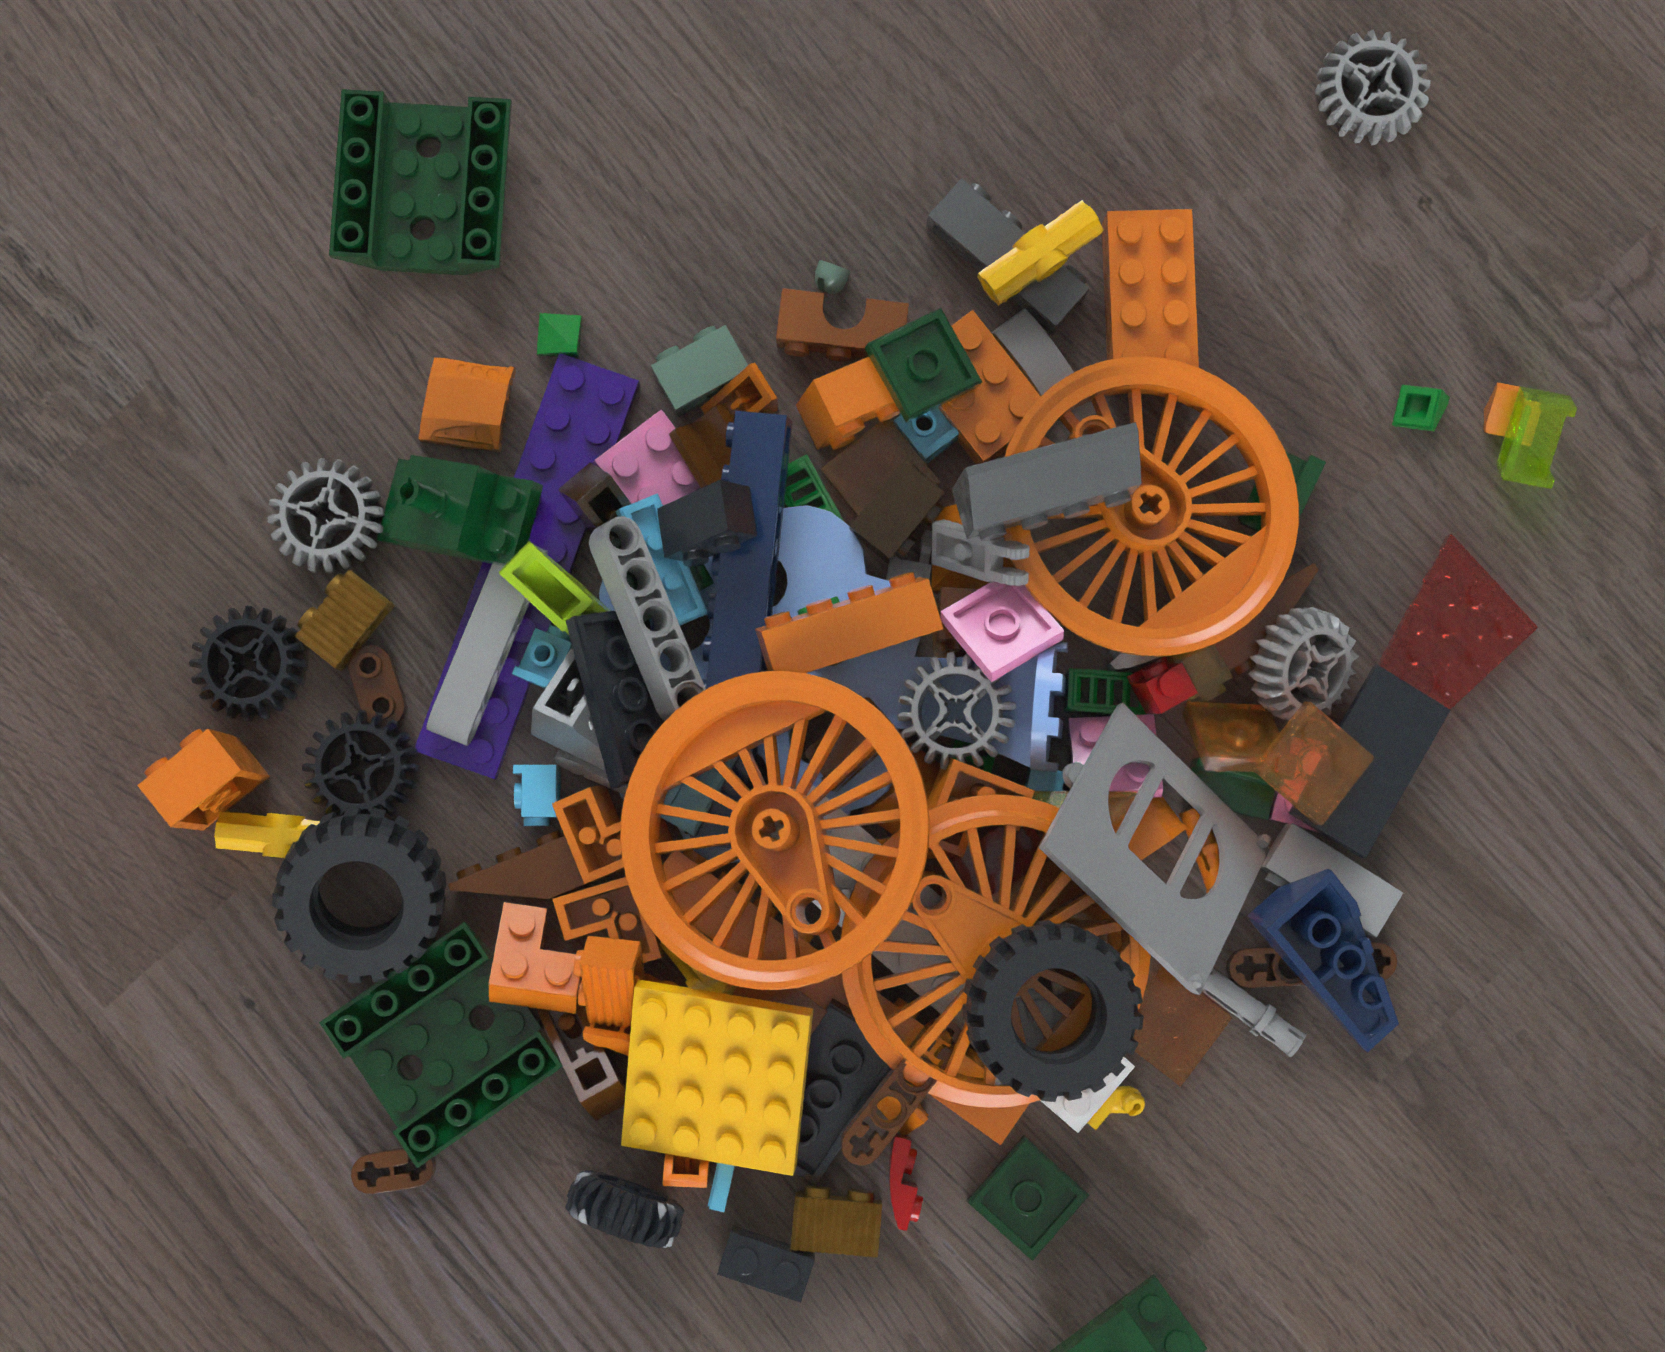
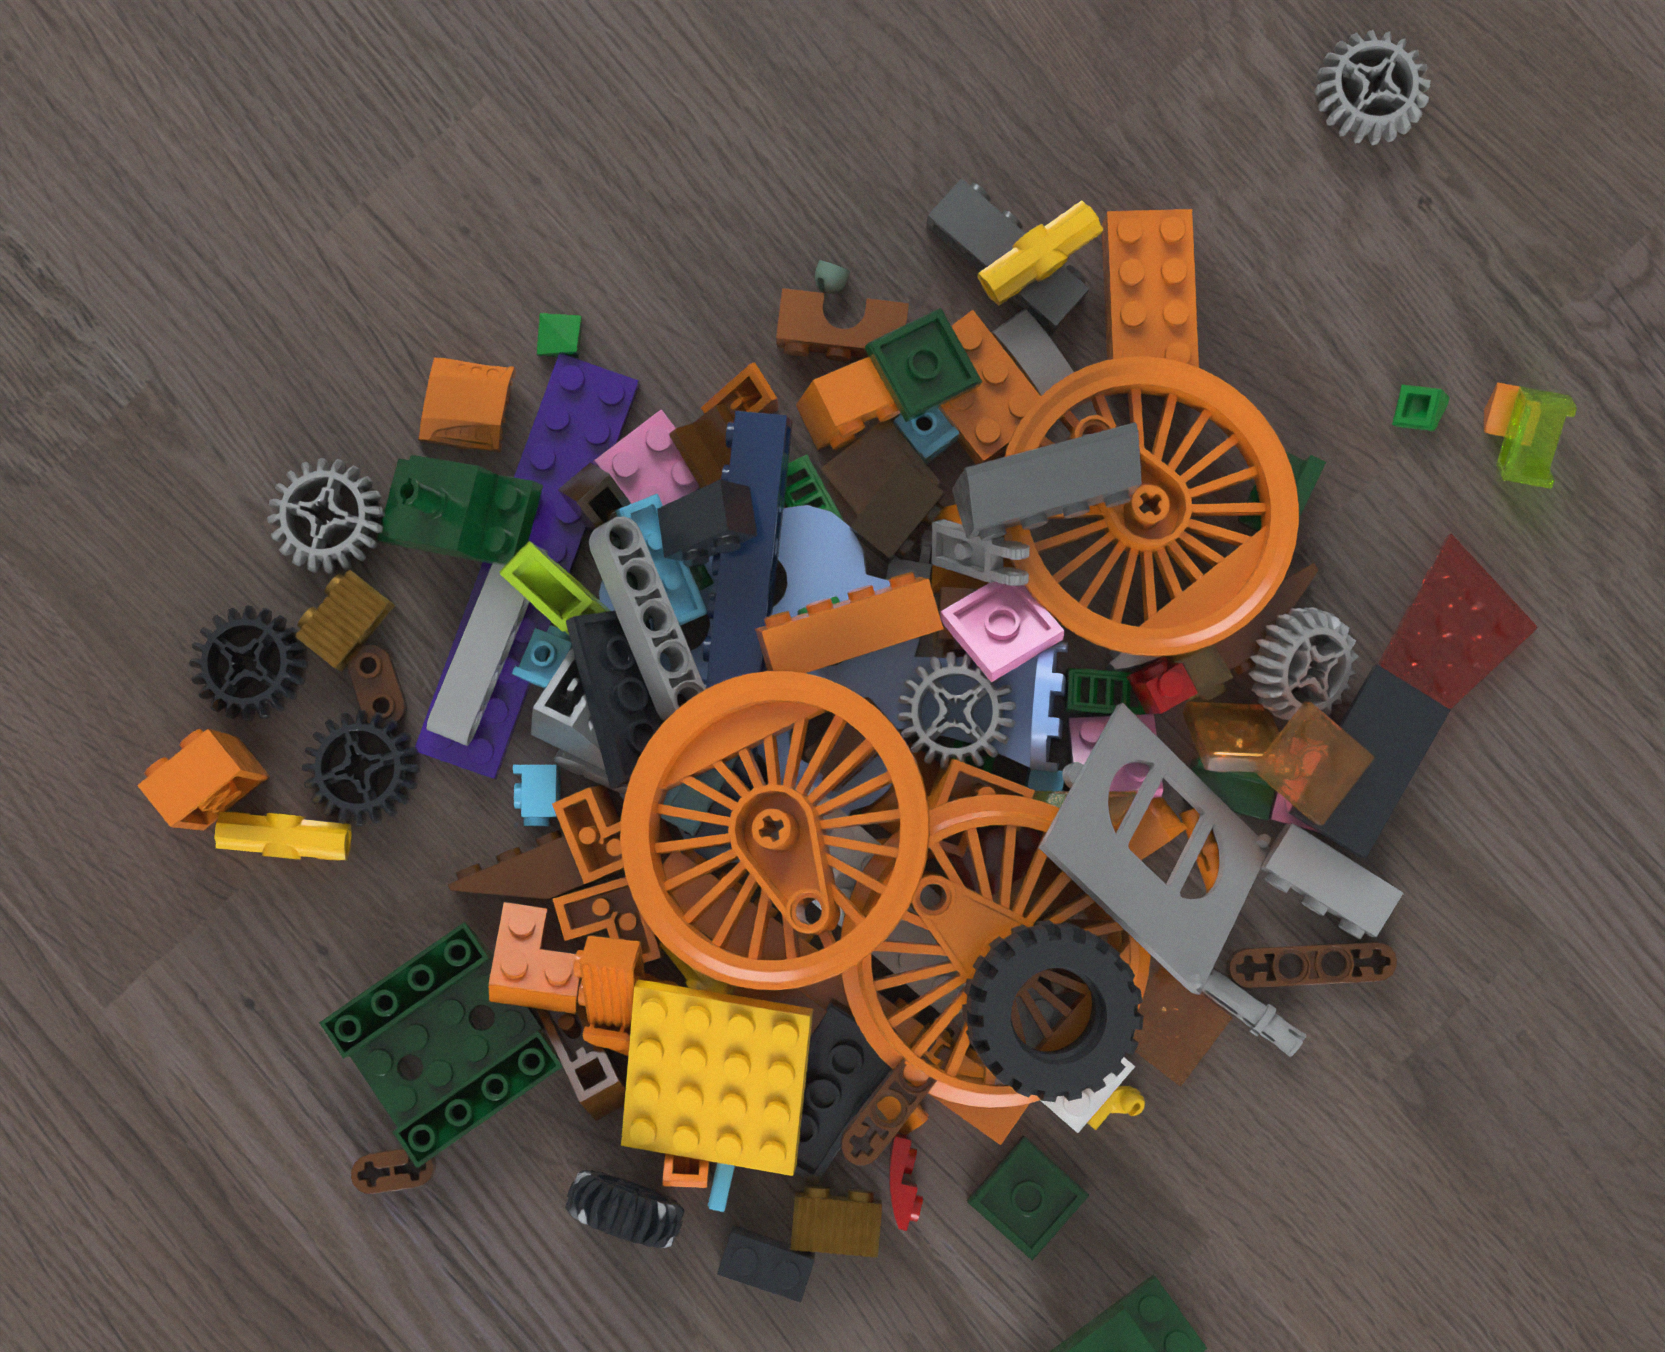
black tyre [272,807,447,983] -> none
dark green slope [329,89,512,275] -> none
sand green brick [651,325,748,417] -> none
dark blue wedge [1247,869,1399,1053] -> none

